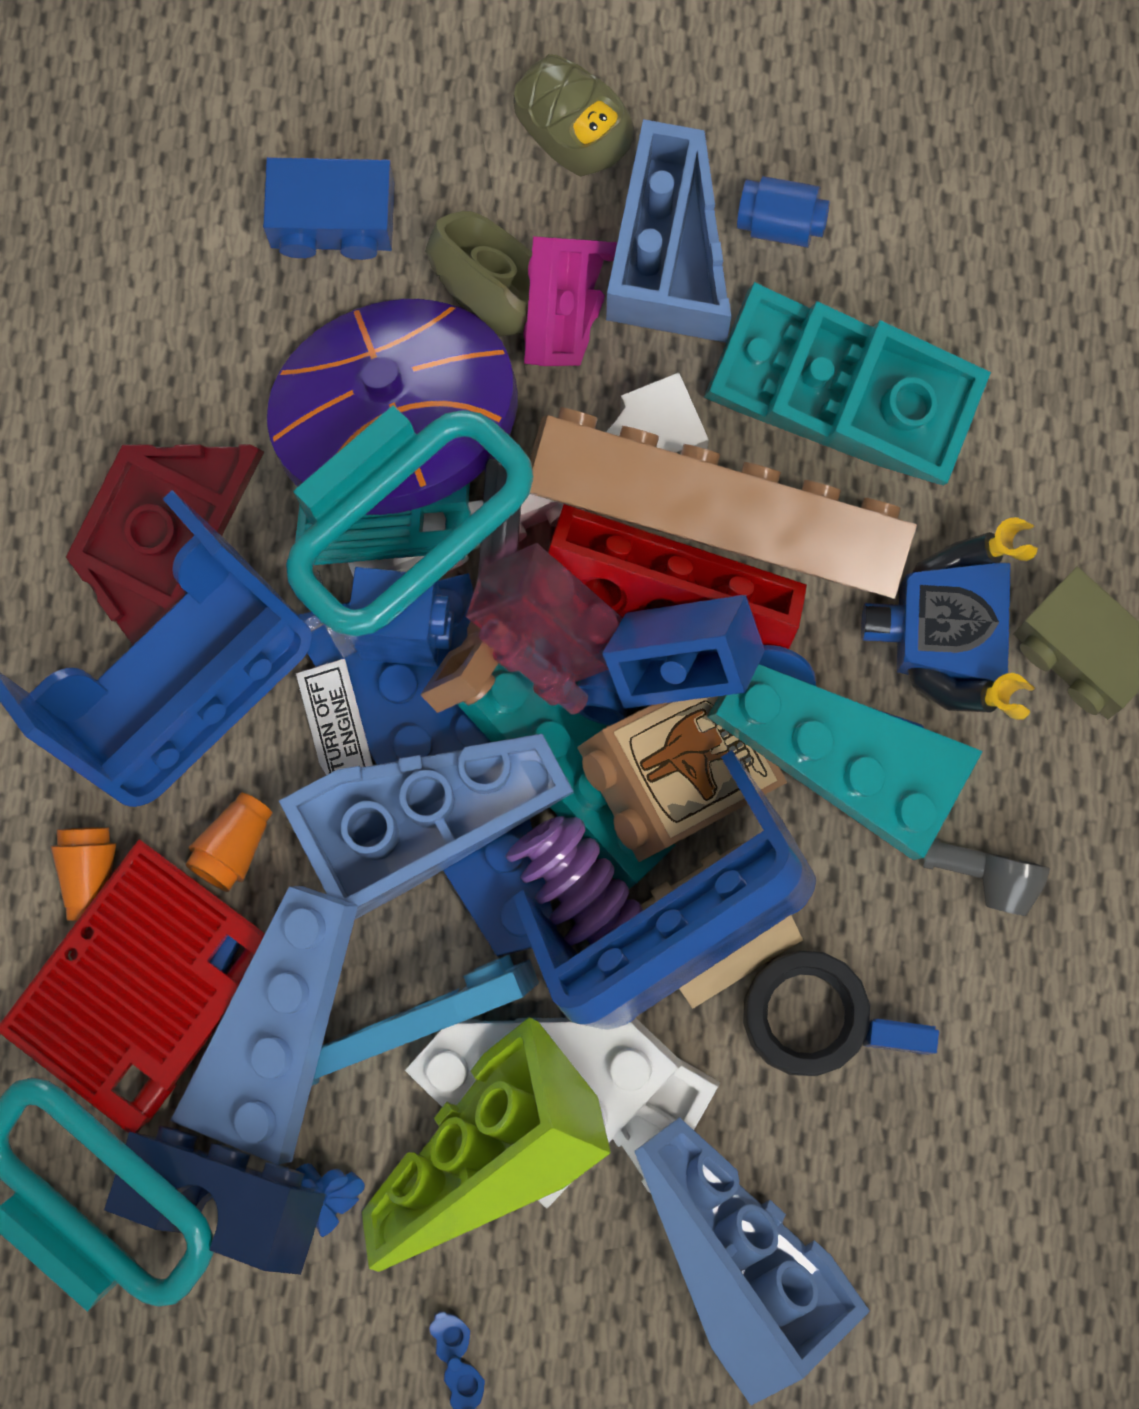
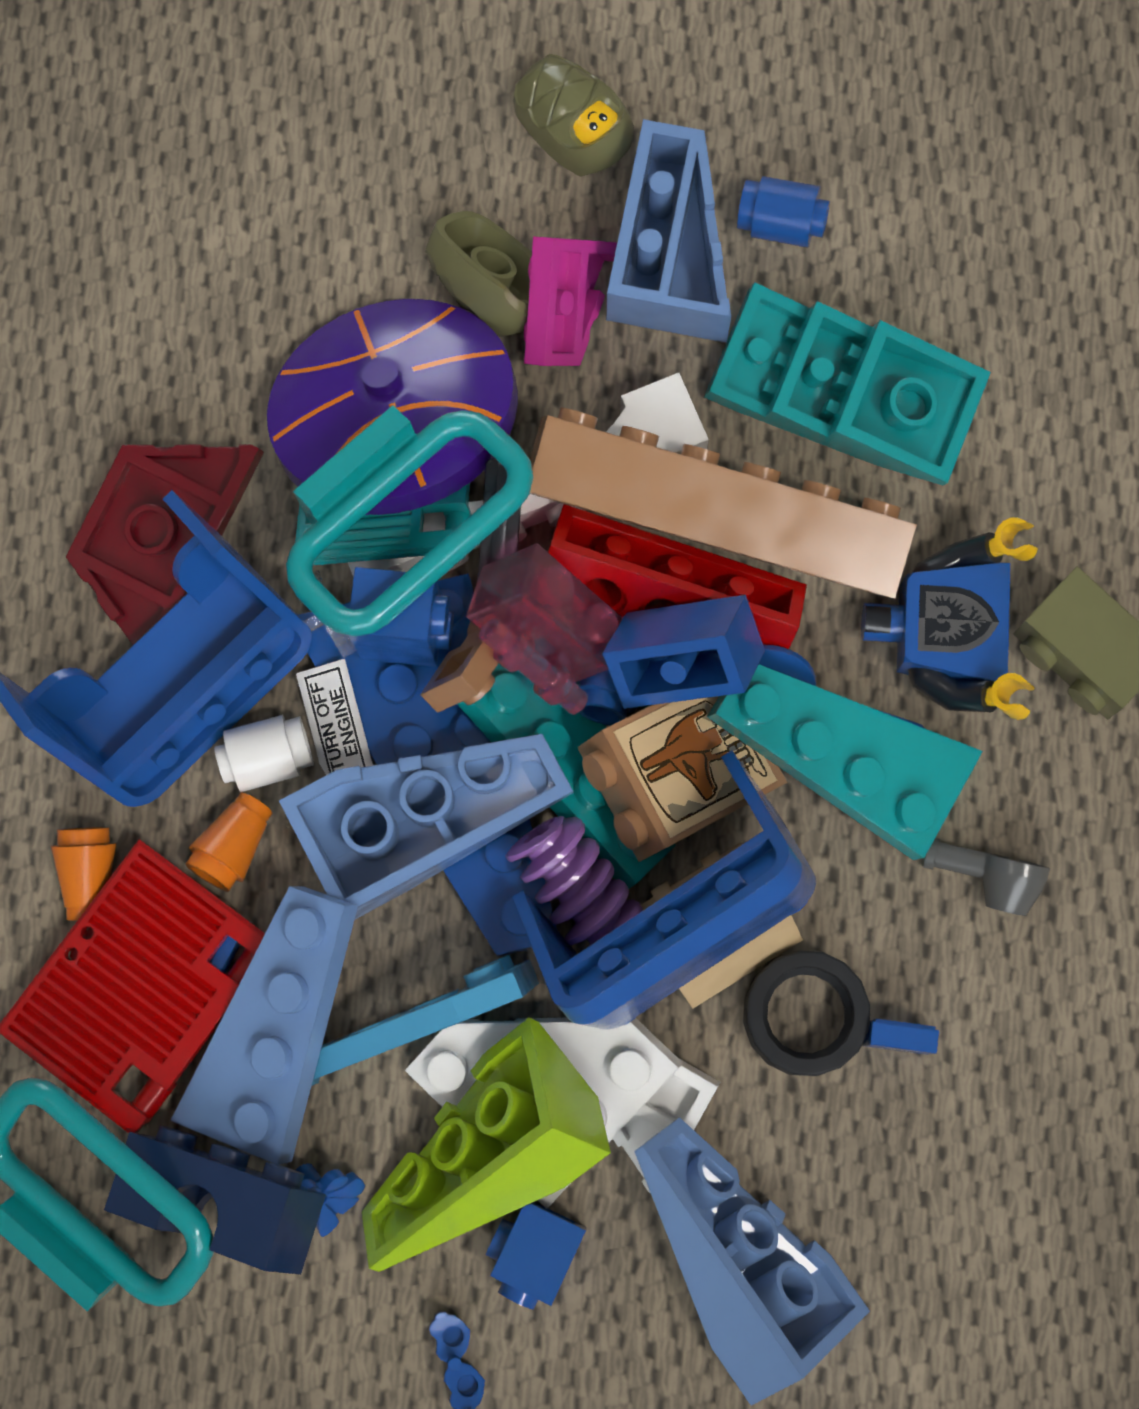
blue brick [263,157,395,260] -> none
none -> white brick [214,715,314,792]
none -> blue brick [486,1202,586,1310]

